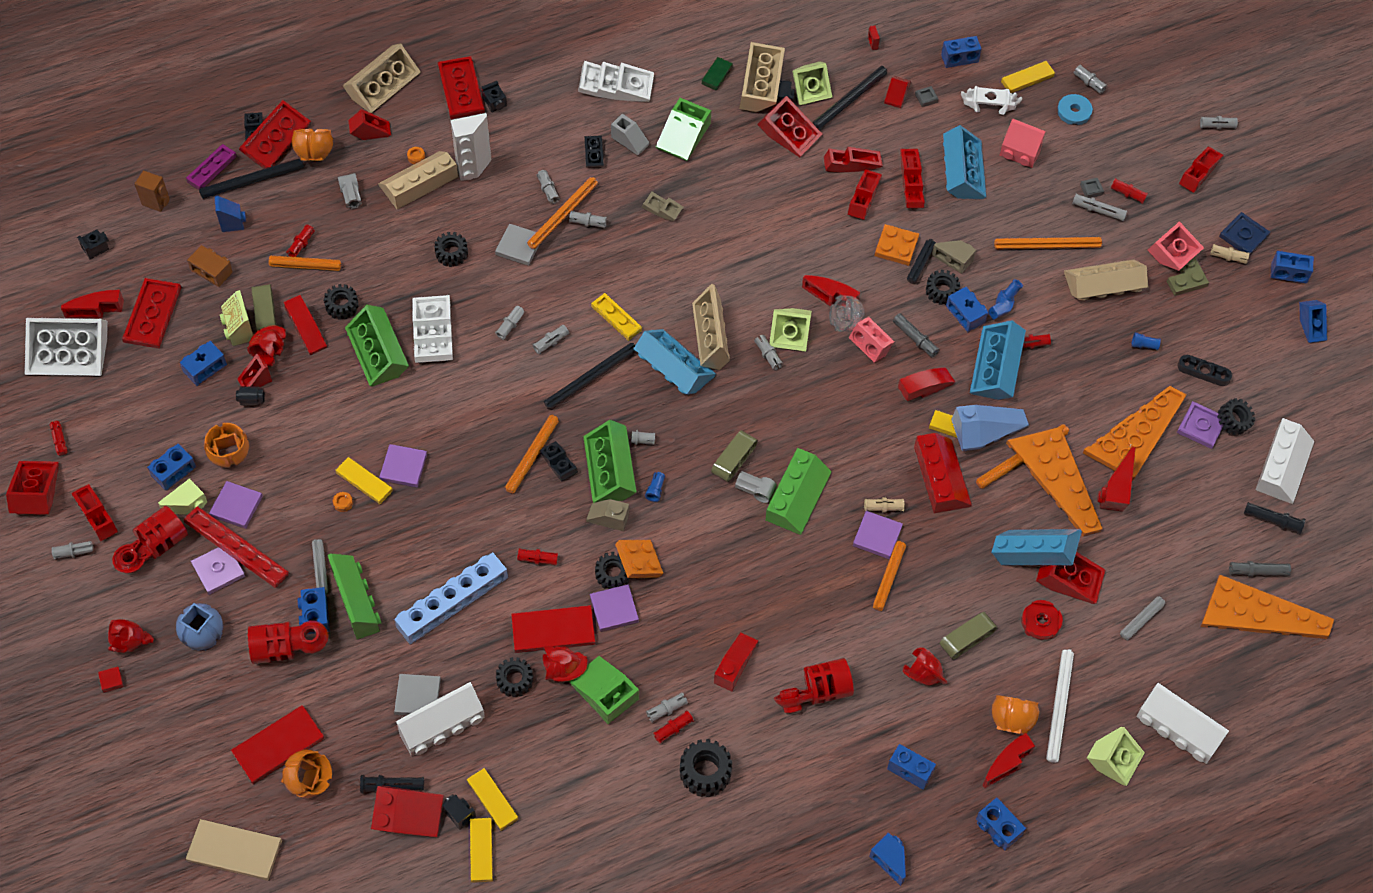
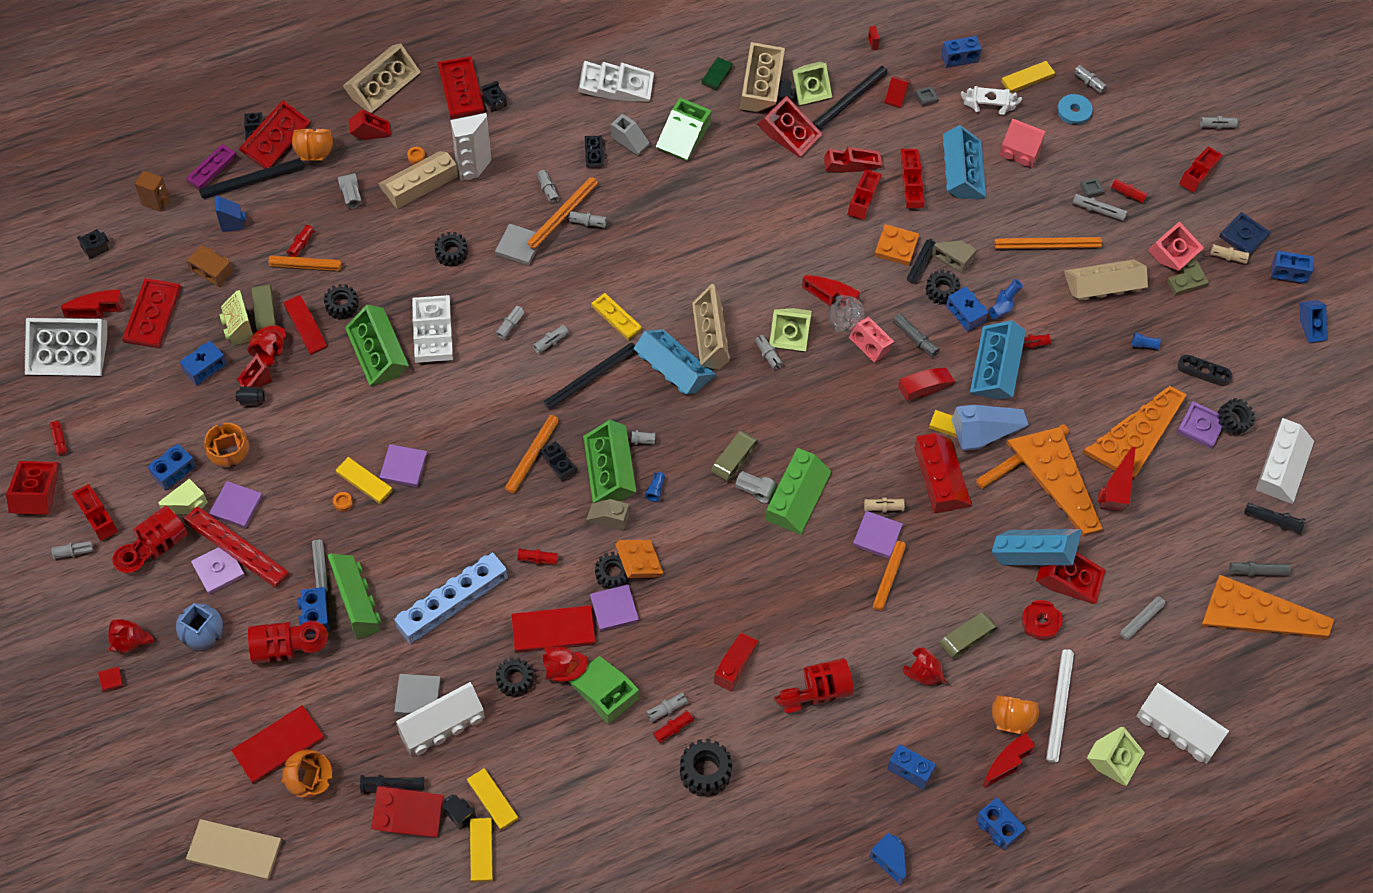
dark tan slope [642,192,683,221] -> none

